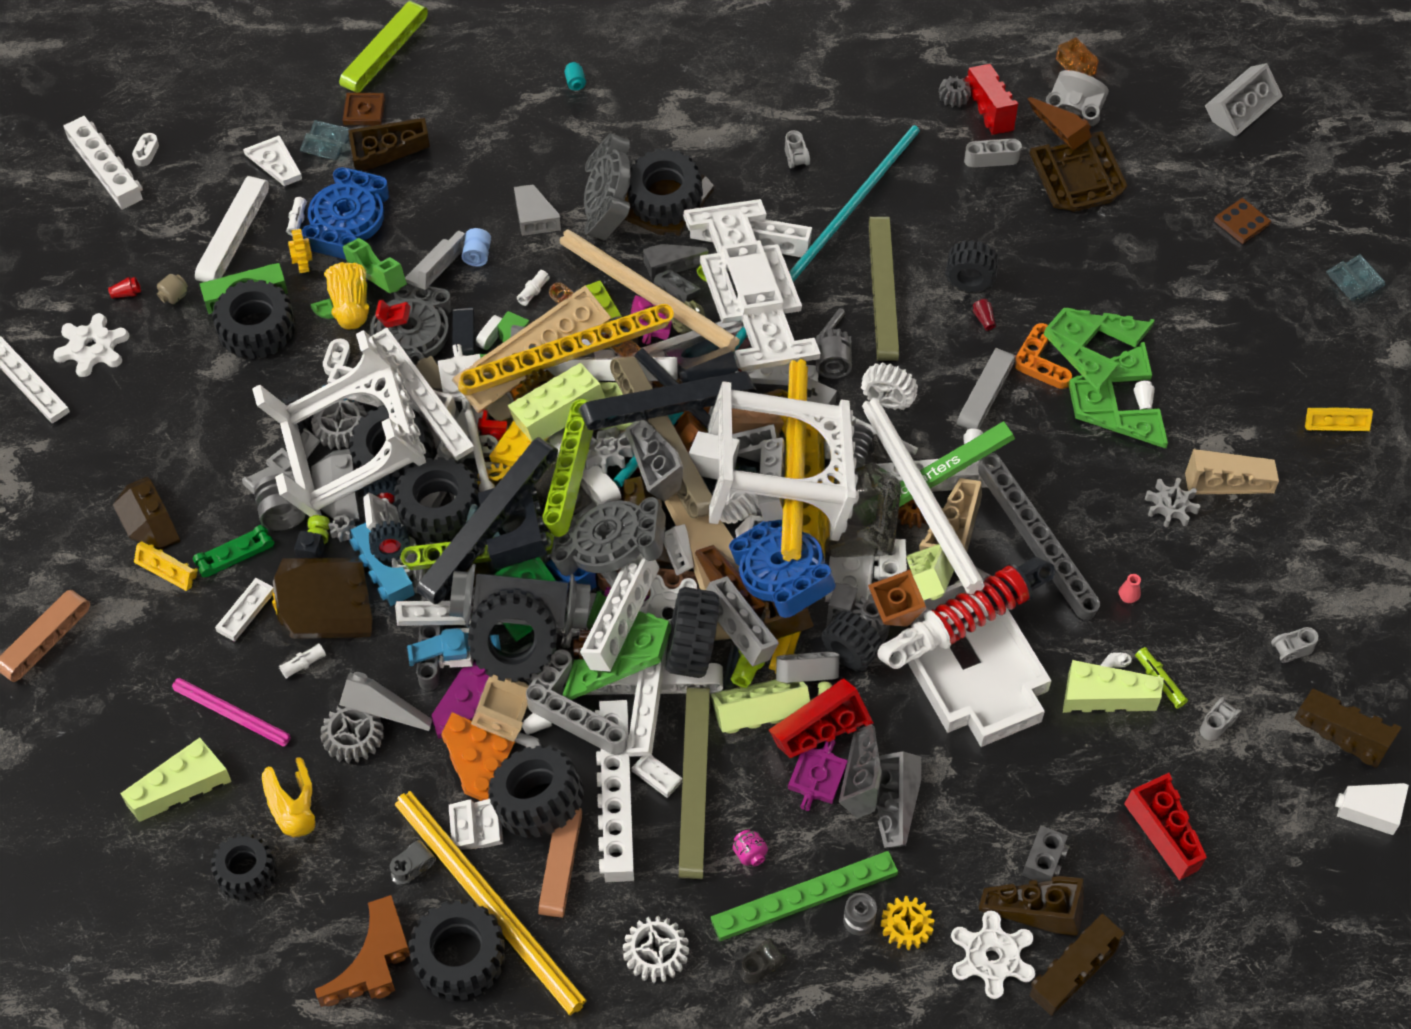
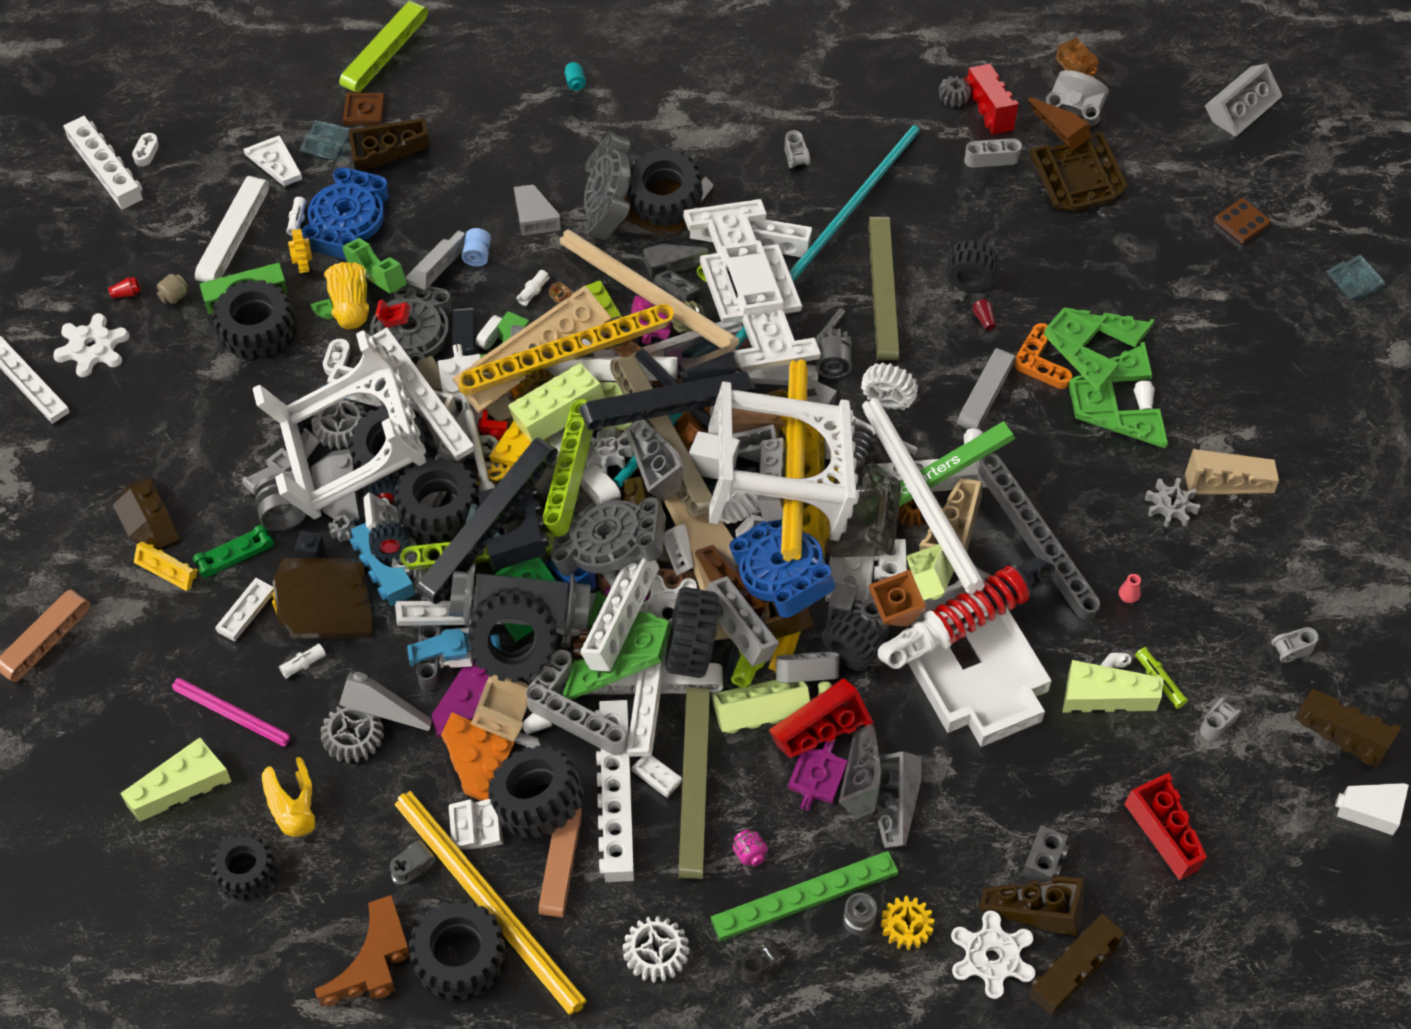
lime wheel [307,515,330,544] -> none
yellow plate [1305,408,1373,431] -> none

